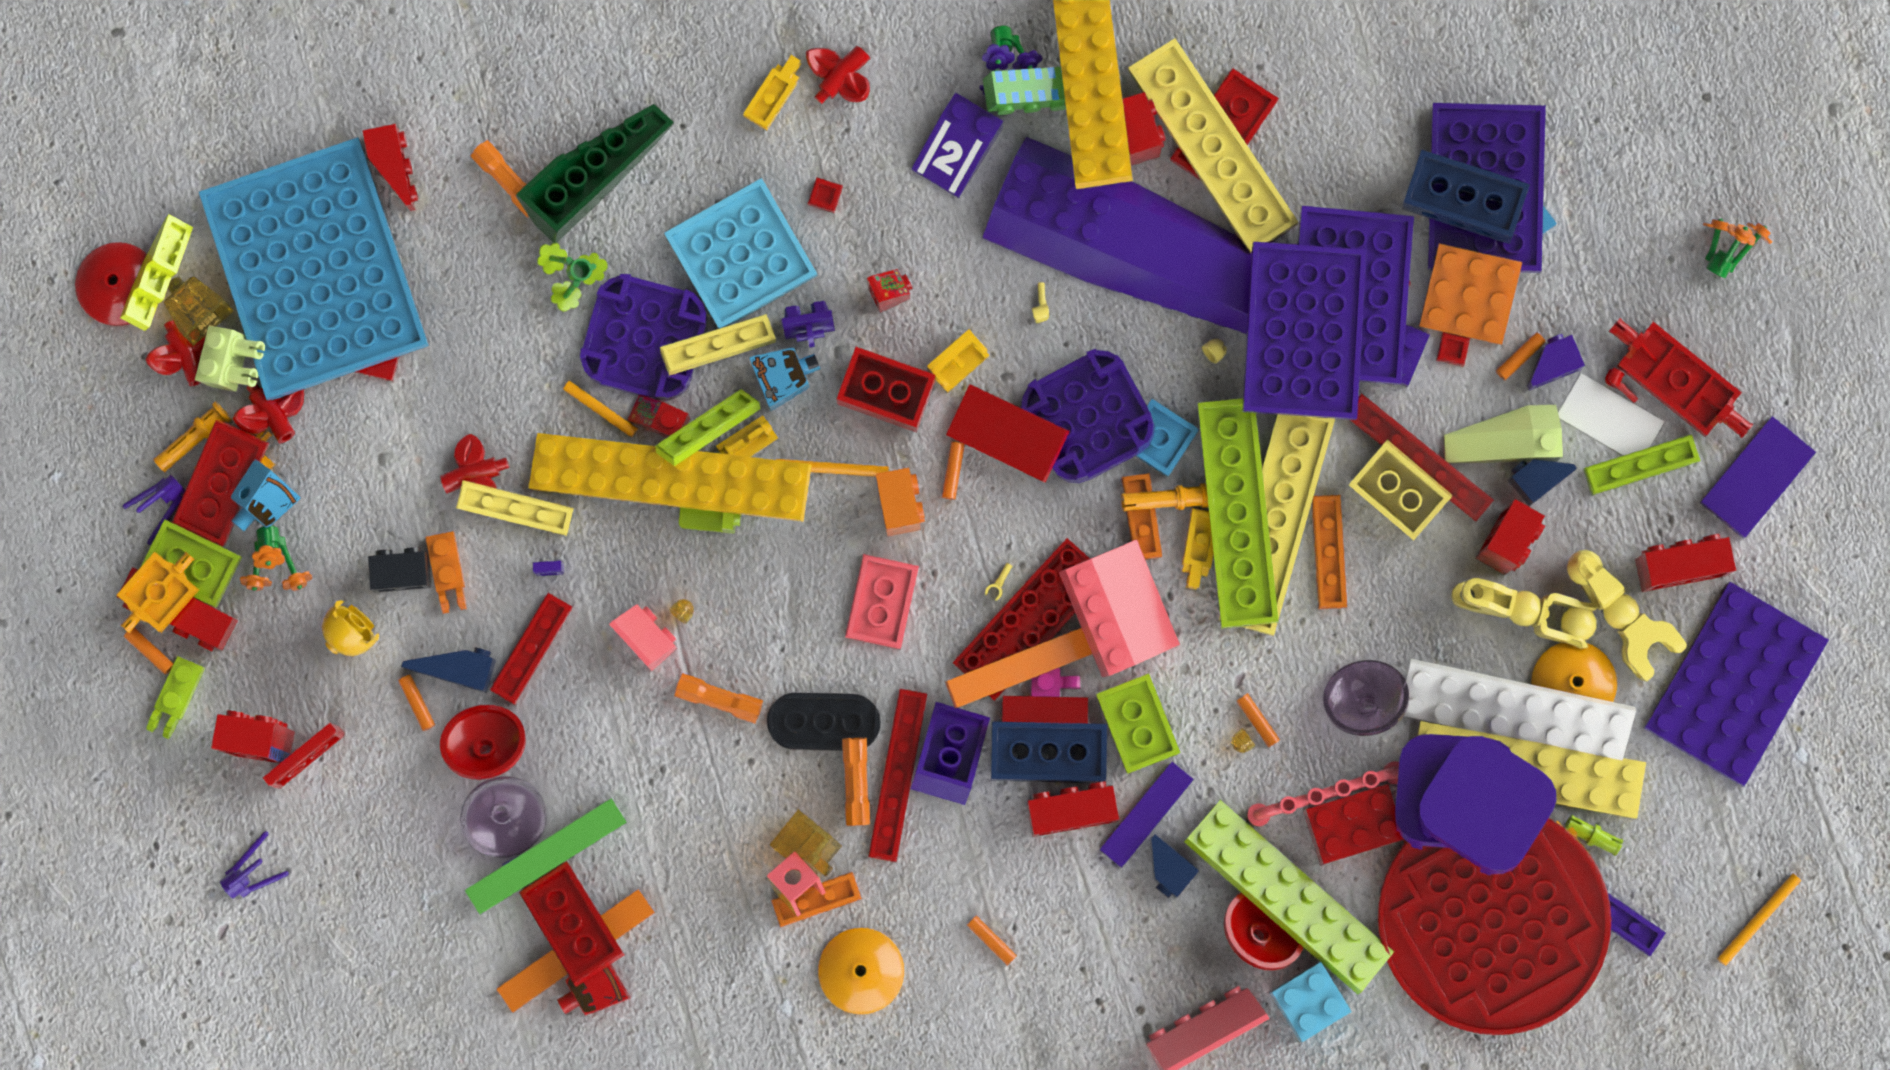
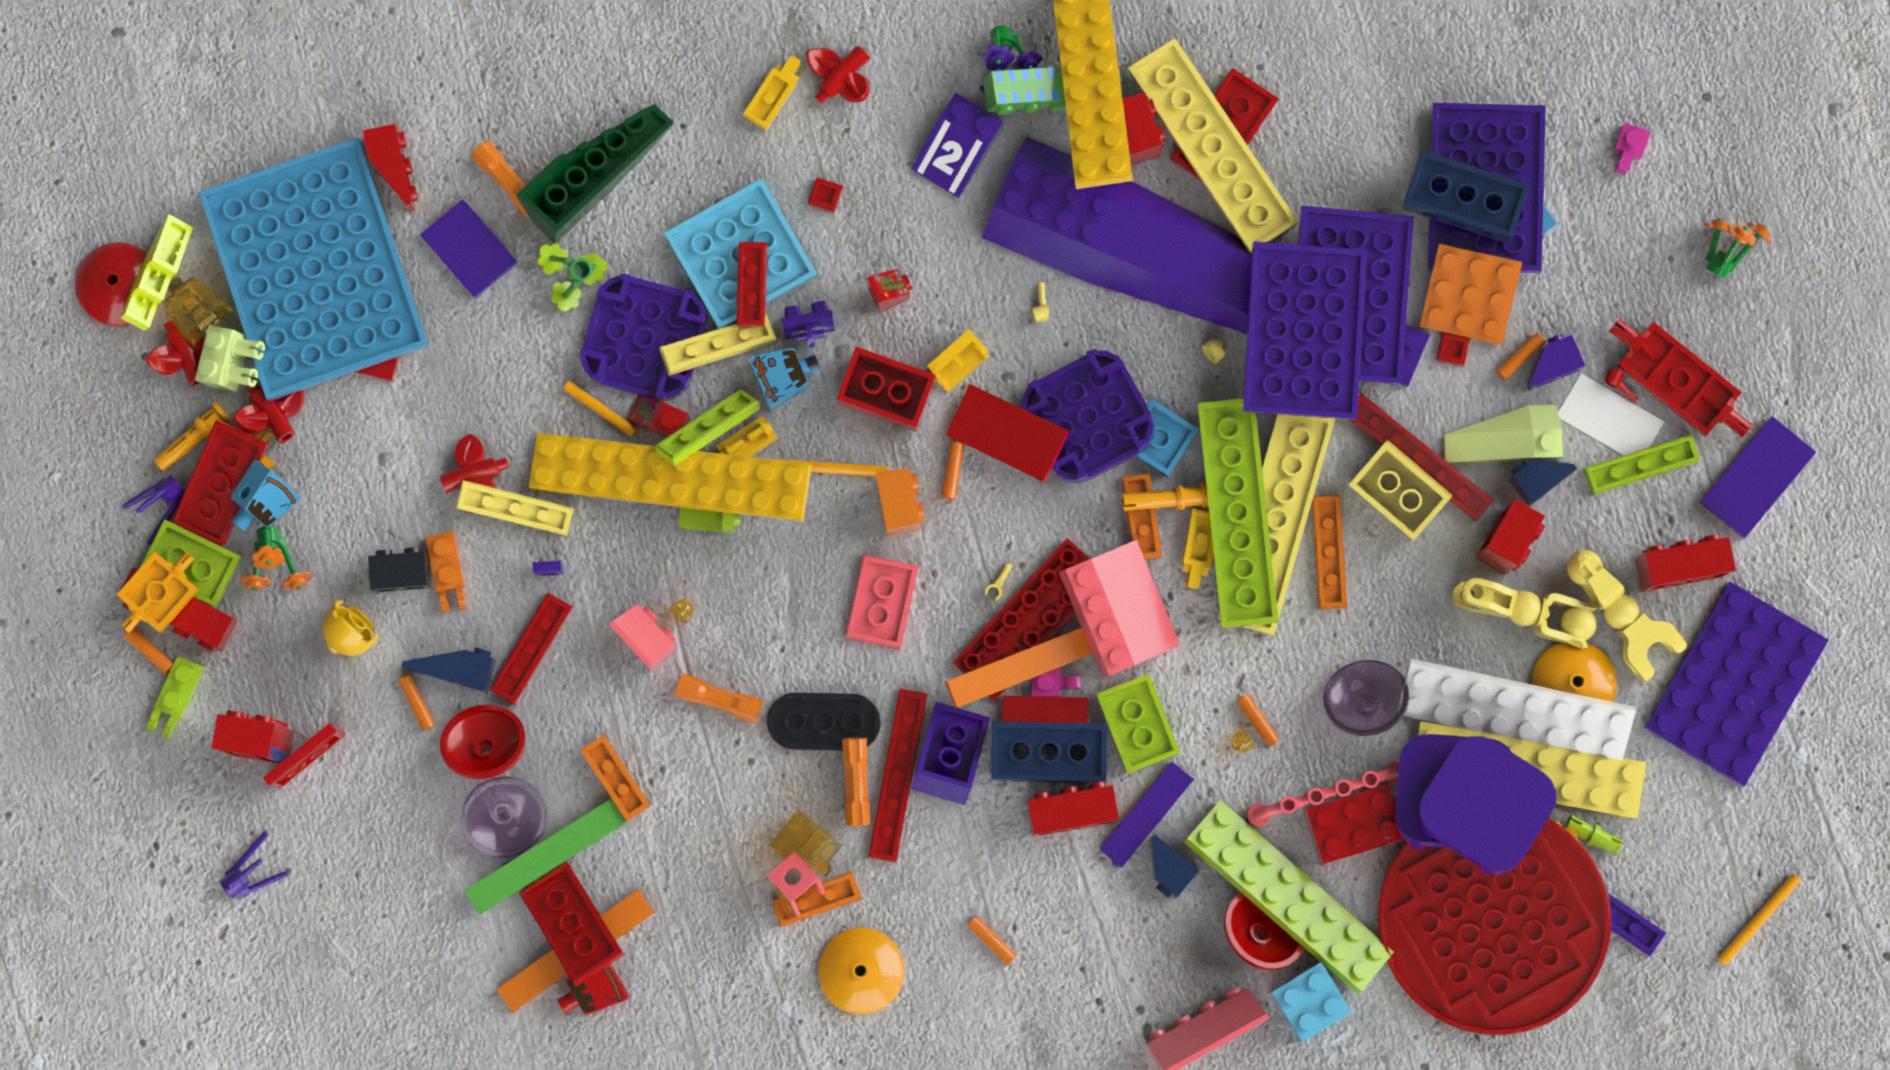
none -> dark purple tile [420,199,518,299]
none -> orange plate [580,734,651,822]
none -> red tile [737,242,767,327]
none -> dark pink plate [1614,122,1651,175]

